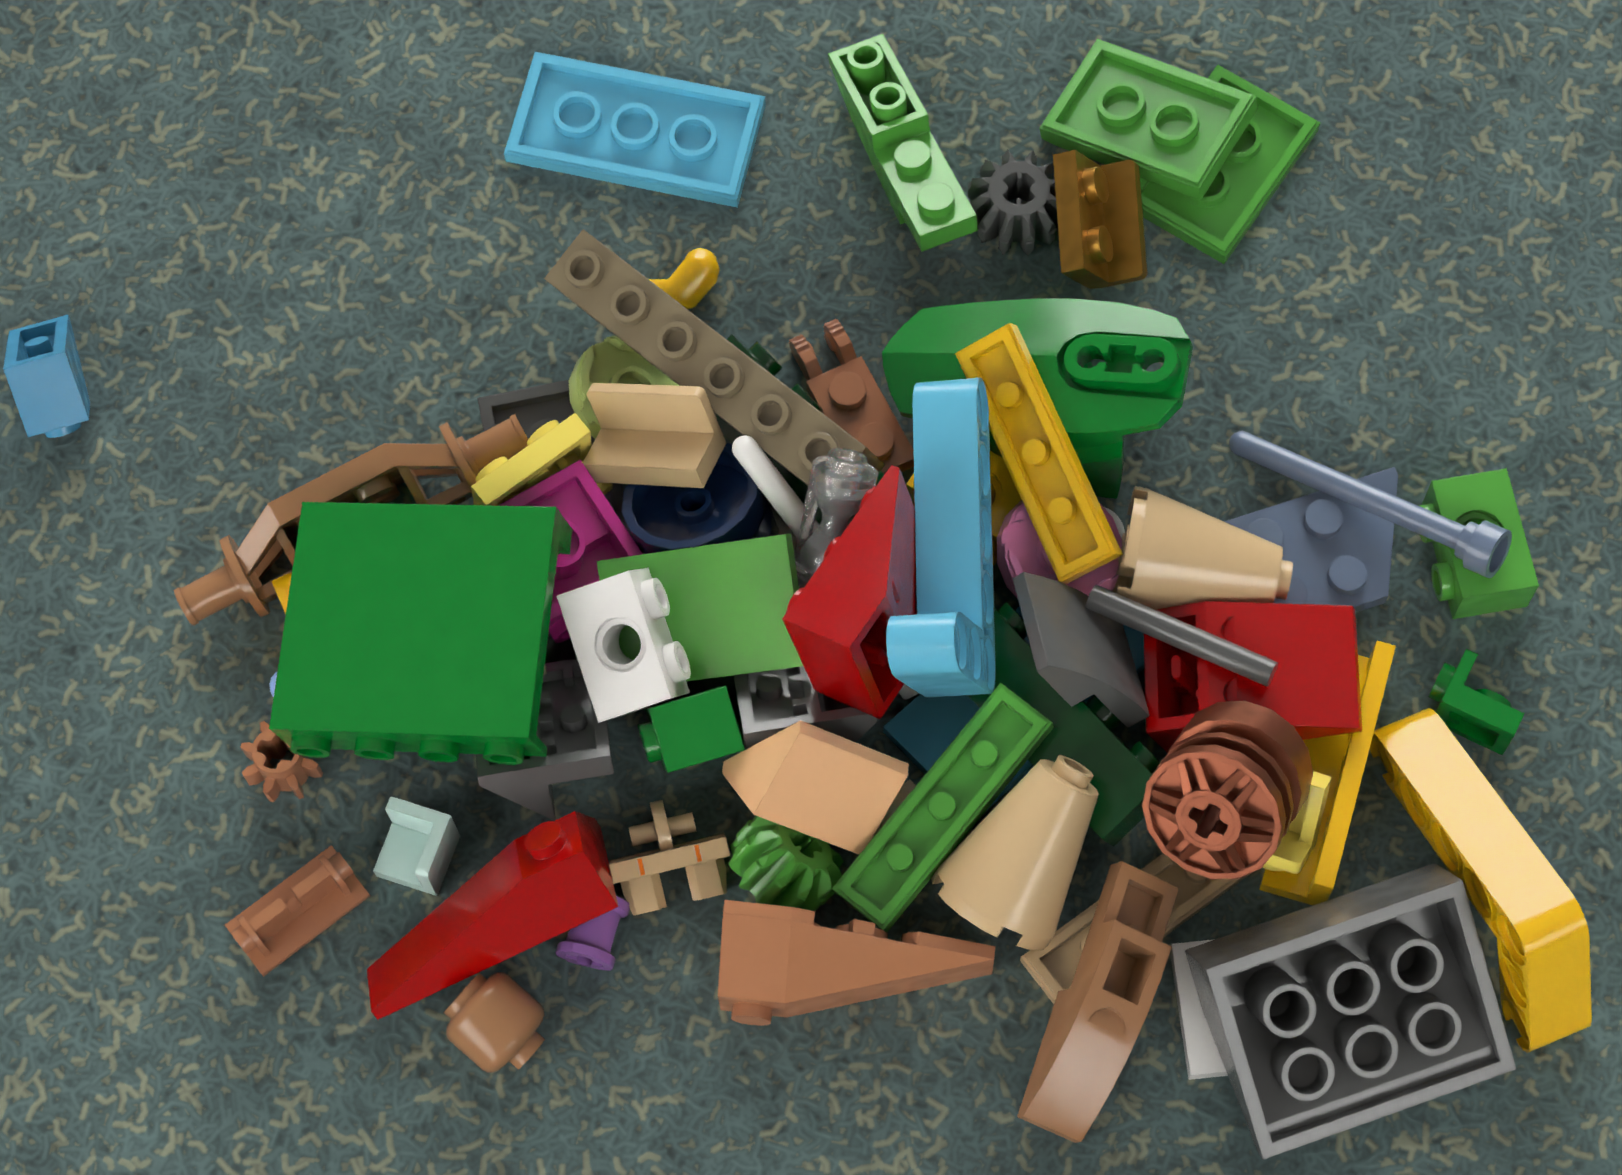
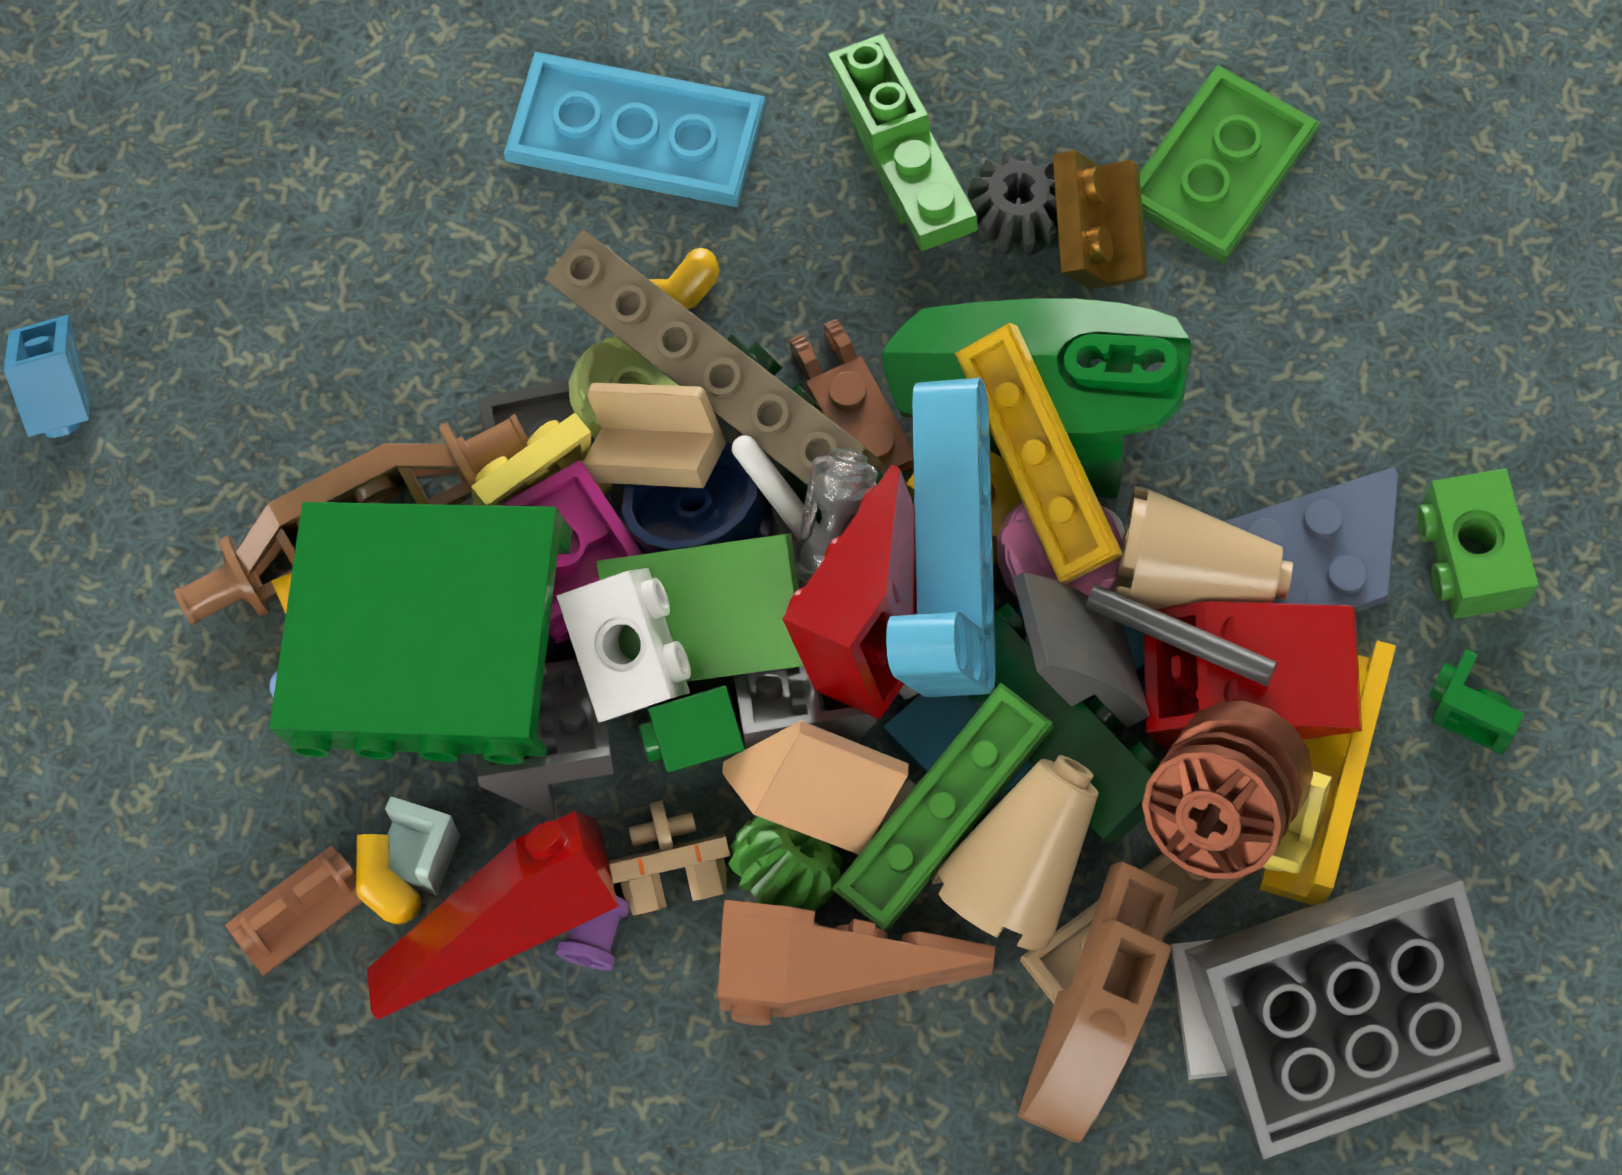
nougat gear [241,721,323,802] -> none
medium nougat head [443,972,545,1073] -> none
bright green tile [1039,38,1258,200] -> none
sand blue piece [1229,431,1512,578] -> none
yellow beam [1370,708,1592,1053] -> none
none -> yellow arm [356,834,422,925]

